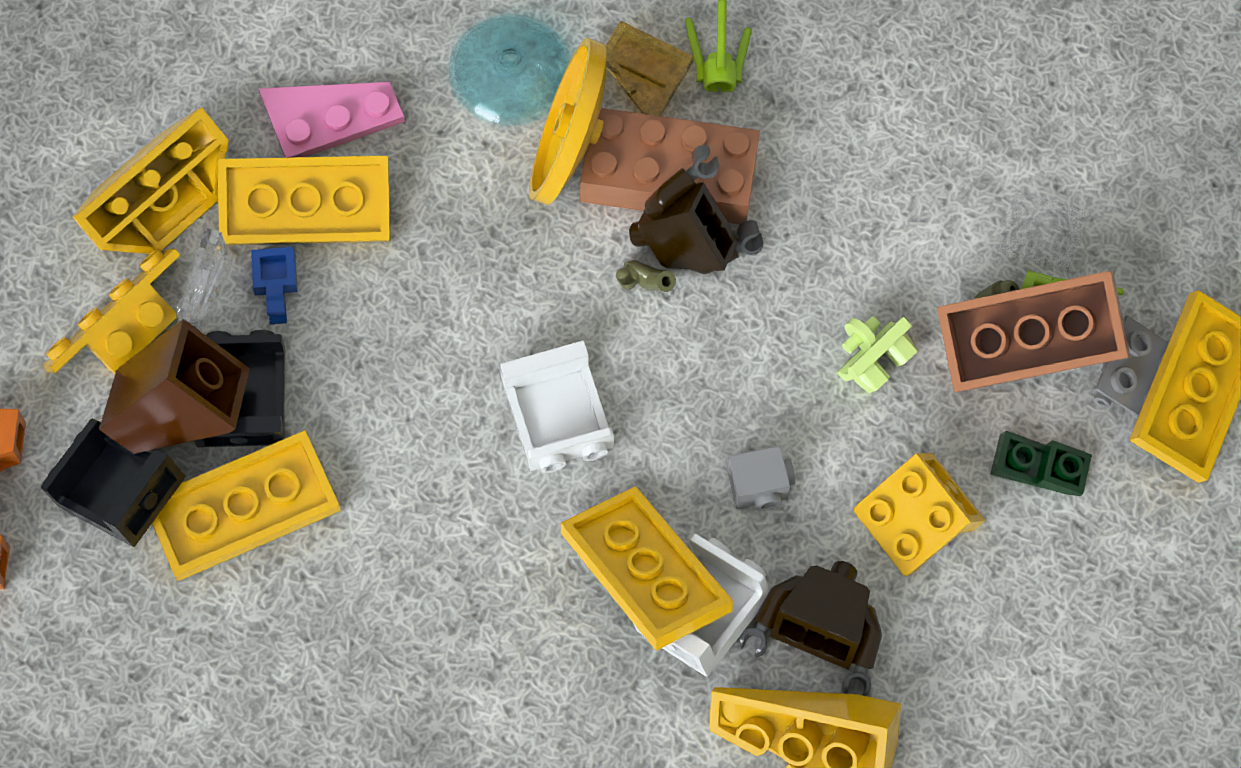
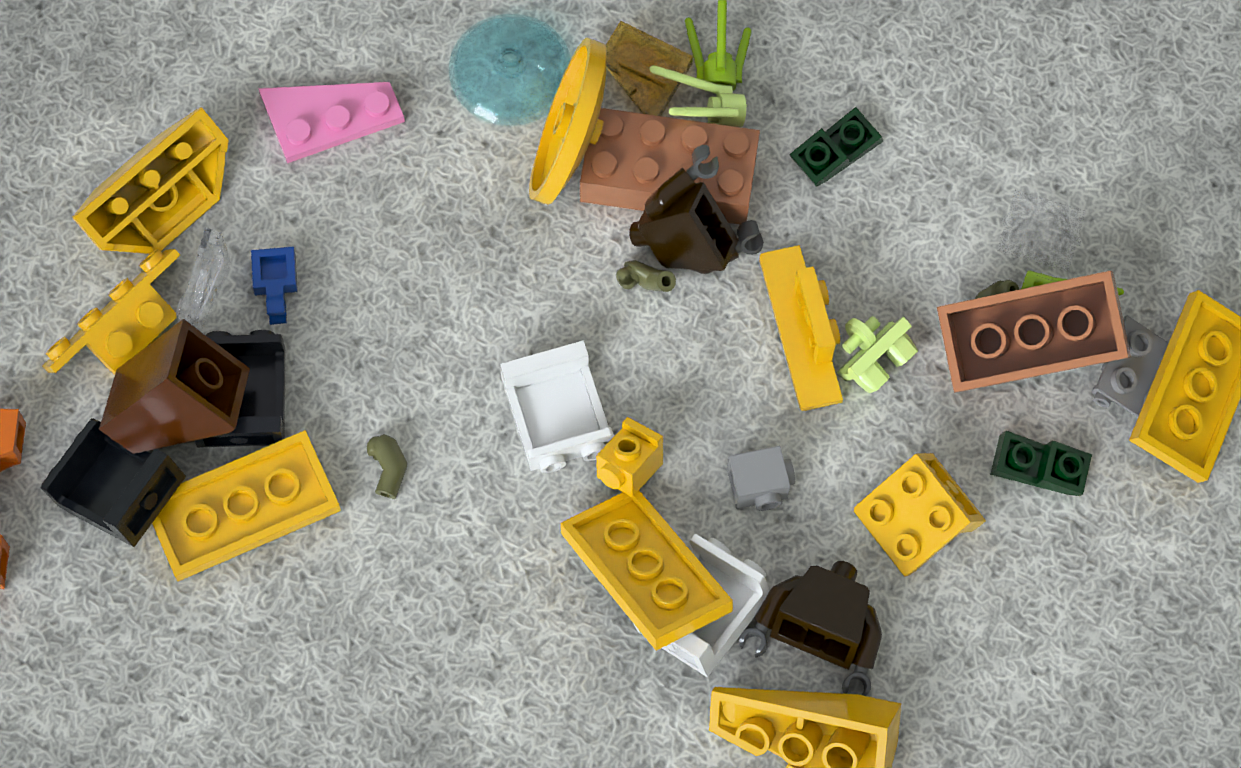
yellow plate [218,156,391,245] -> none
none -> olive arm [367,434,407,500]
none -> yellow brick [596,417,663,497]
none -> yellowish green plant [650,65,747,127]
none -> yellow bracket [759,245,843,411]
none -> dark green slope [789,107,883,187]

